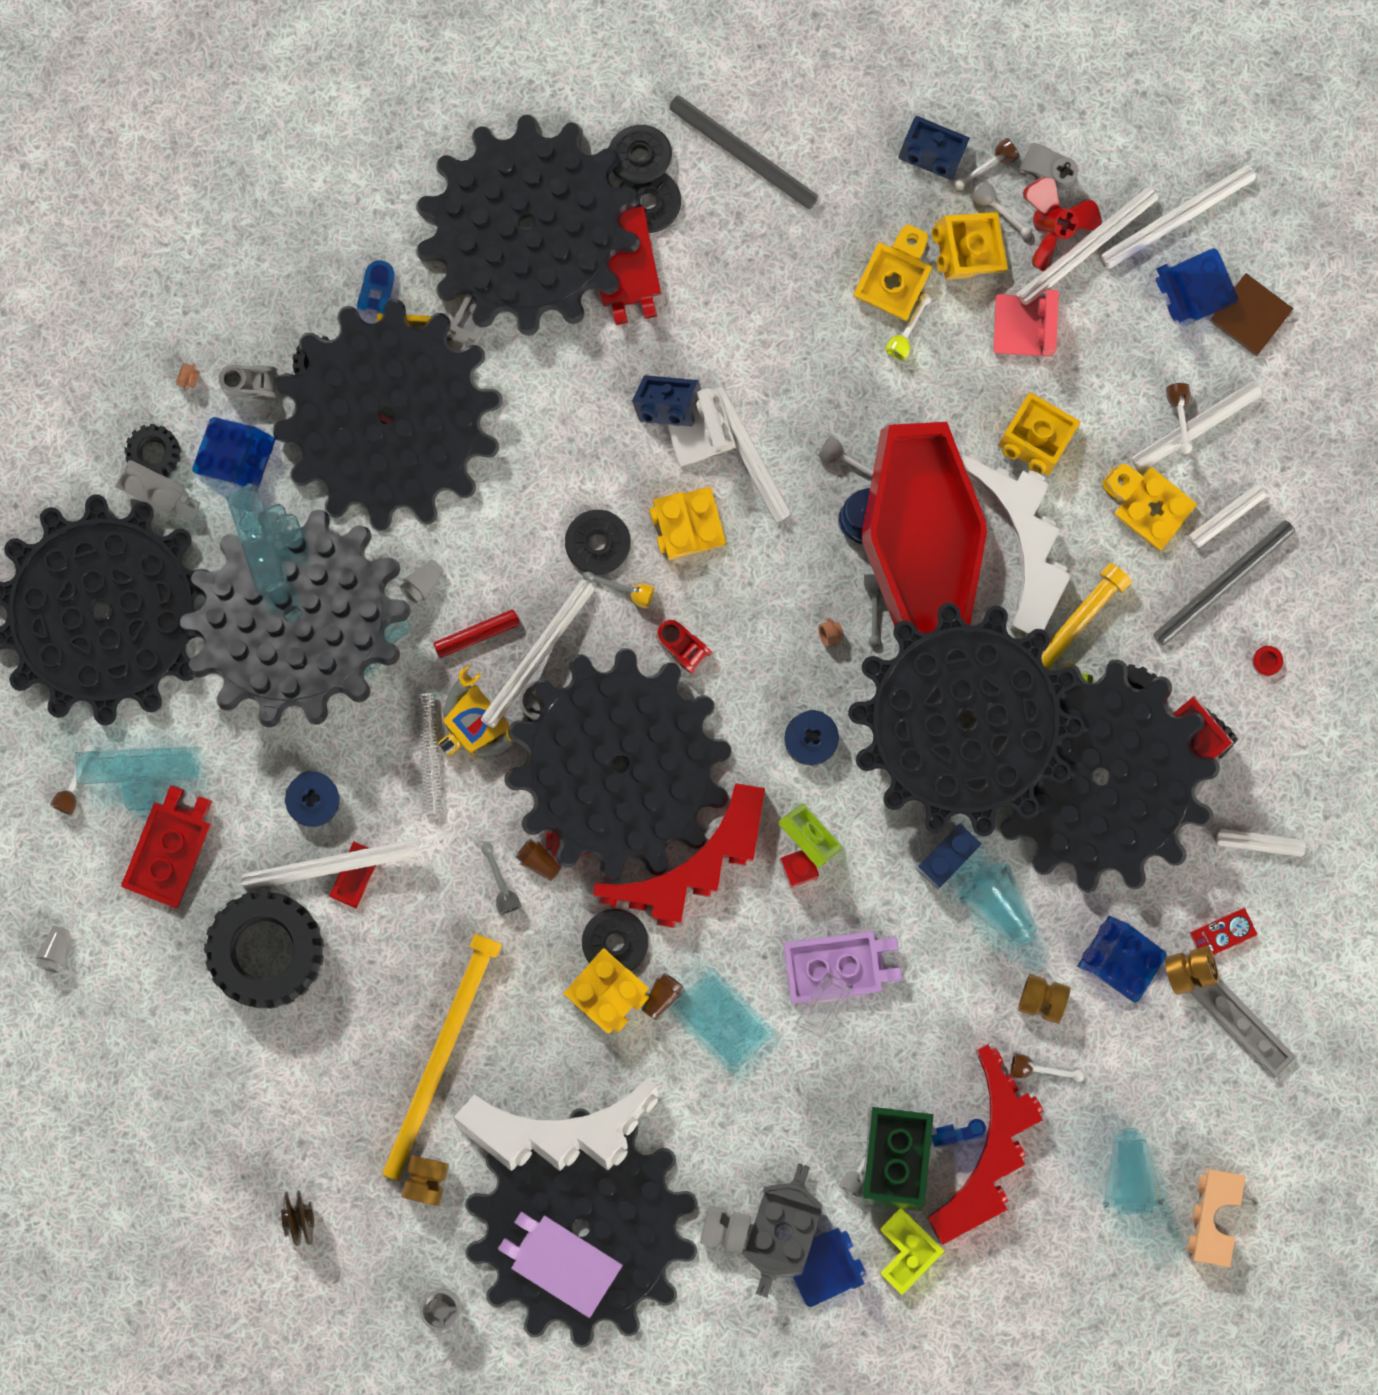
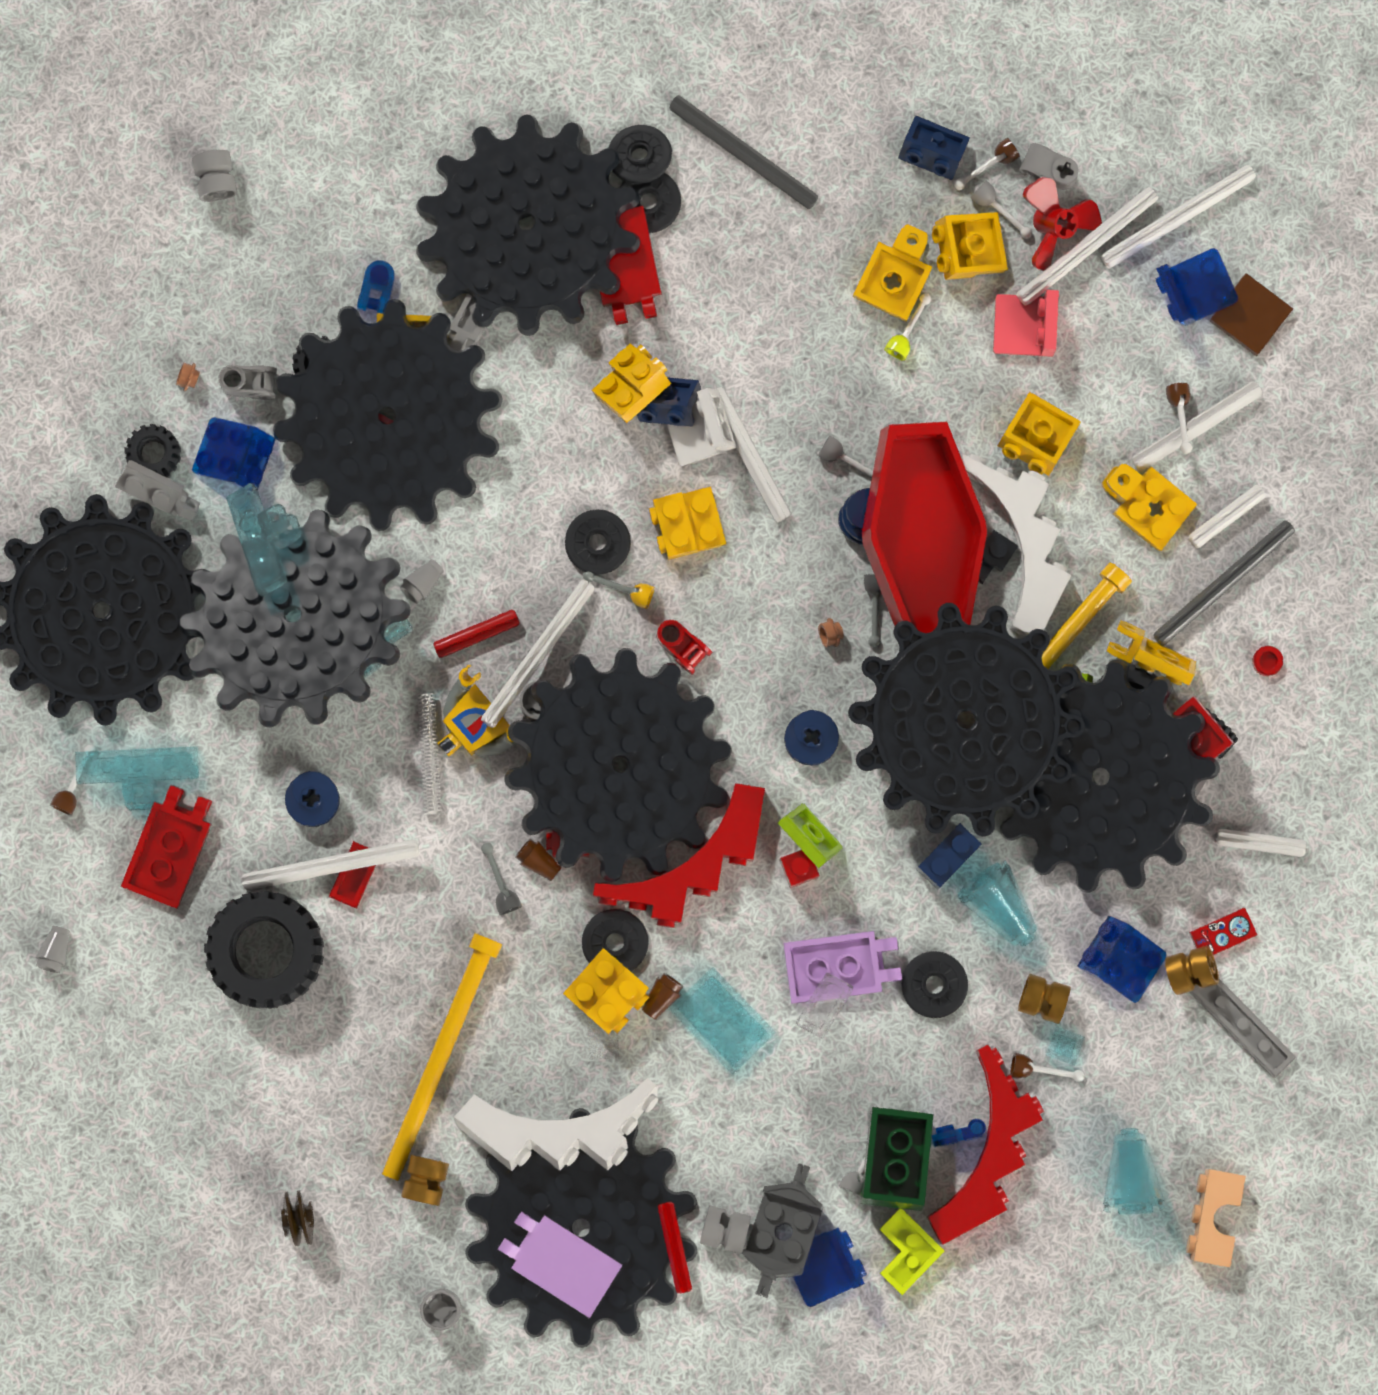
none -> light grey wheel [192,150,237,202]
none -> yellow plate [591,343,671,423]
none -> red axle [658,1202,692,1294]
none -> black wheel [901,951,968,1018]
none -> black plate [978,530,1019,584]
none -> clear light blue tile [1045,1027,1085,1066]
none -> yellow plate [1106,620,1196,685]

